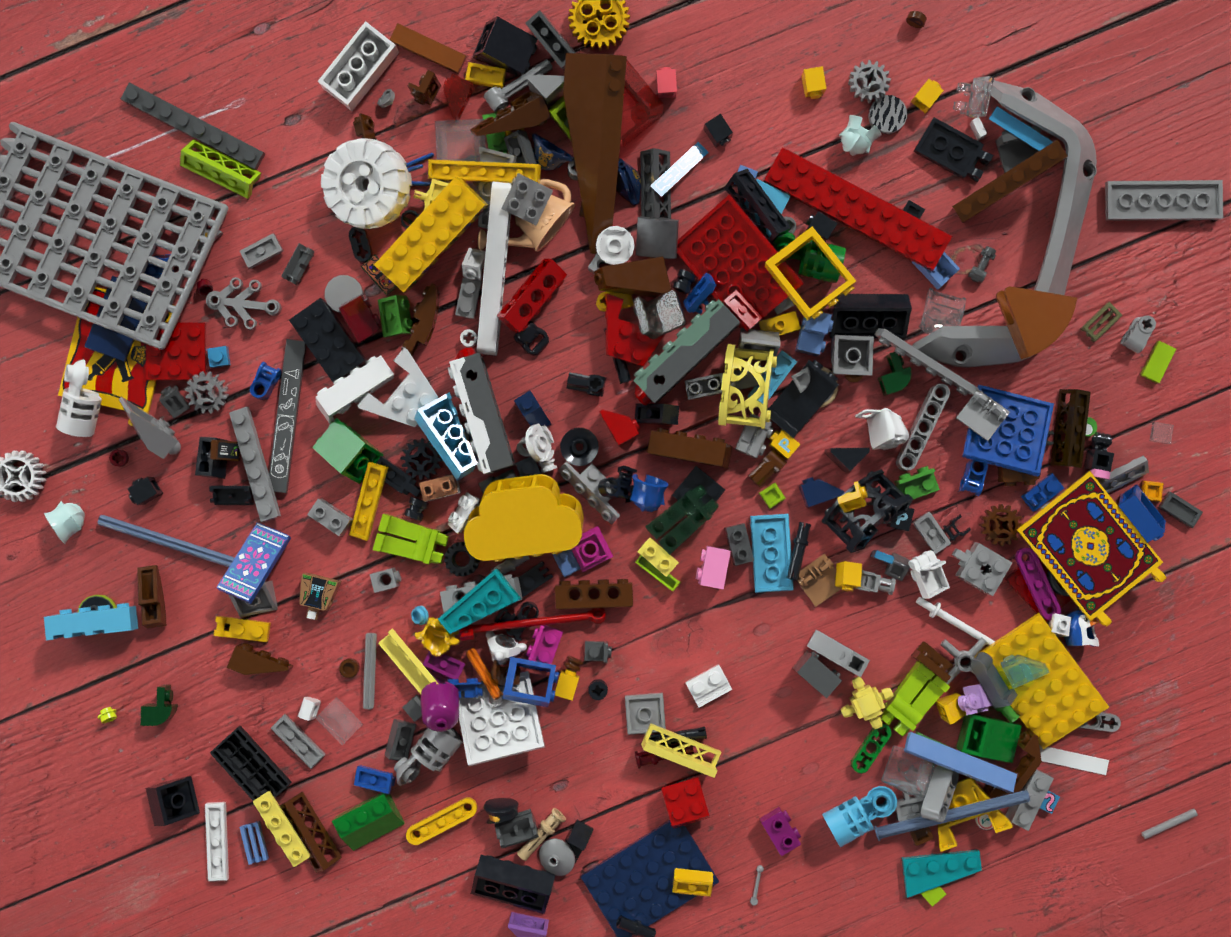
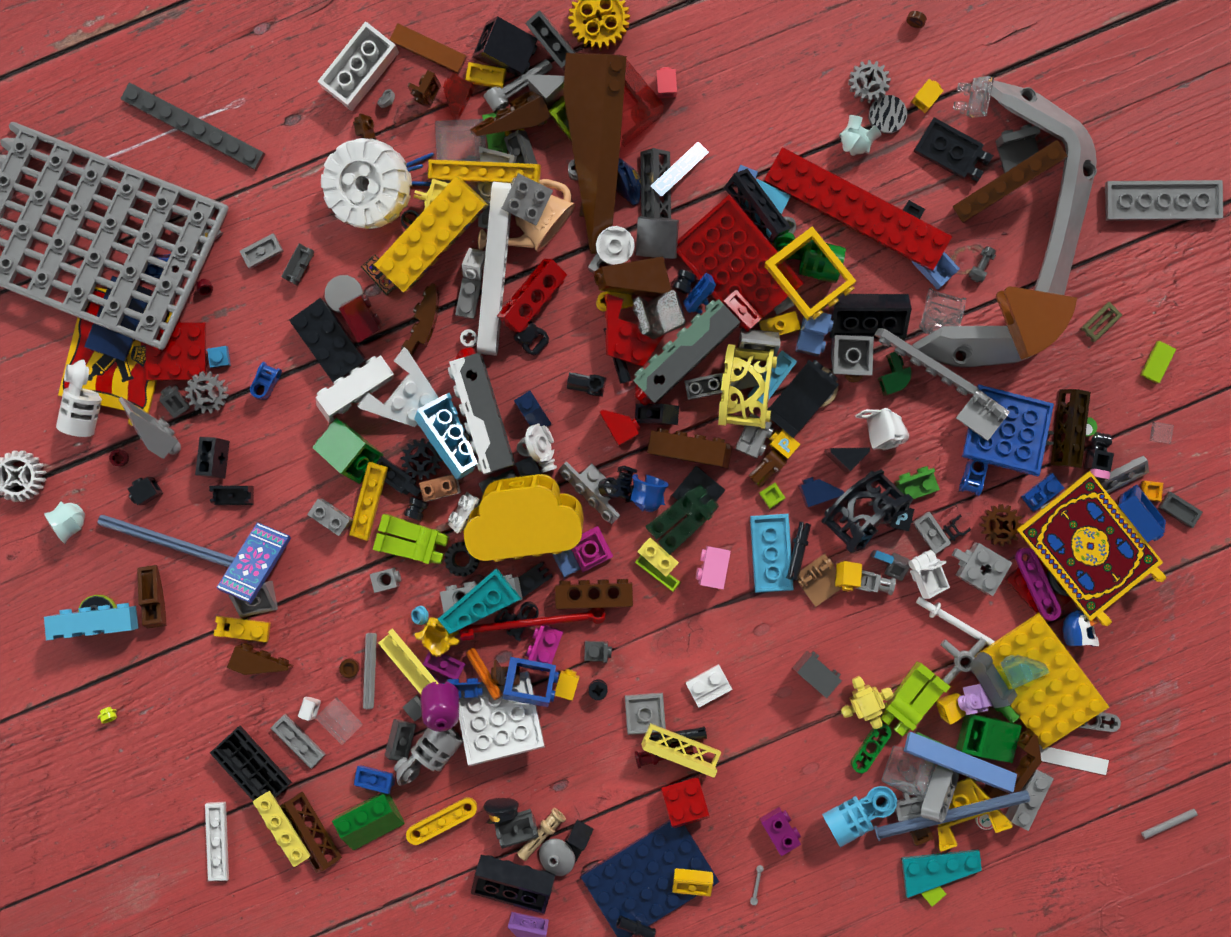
dark green brick [140,685,178,726] -> none
black slope [145,776,200,826] -> none
lime fence [180,139,261,199] -> none
light grey plant [206,277,282,330] -> none
tile [210,440,240,461] -> none
light grey plate [229,407,281,522] -> none
medium blue tile [239,821,269,865] -> none
dark grey tile [269,339,307,493] -> none
torso [299,572,342,620] -> none
black beam [349,227,373,263] -> none
bright green bracket [378,295,413,337] -> none
white rock [486,631,527,665] -> none
light grey pin [491,556,530,575] -> none
dark blue hat [532,133,574,171] -> none
black dish [560,428,599,466] -> none
reddish brown bush [564,656,583,672] -> none
black brick [703,114,733,148] -> none
dark grey brick [724,523,754,566] -> none
light grey tile [791,367,811,393] -> none
yellow brick [801,66,827,99] -> none
black brick [805,211,838,242] -> none
light grey slope [807,630,870,677] -> none
yellow bracket [837,481,868,513] -> none
light grey beam [896,384,950,471] -> none
reddish brown bracket [911,641,953,683] -> none
white tile [969,117,987,141] -> none
dark azure sticker [989,106,1053,151] -> none
reddish brown brick [997,466,1041,486] -> none
tile [1040,791,1060,814] -> none
white bracket [1049,613,1071,637] -> none
light grey piece [1120,316,1156,354] -> none

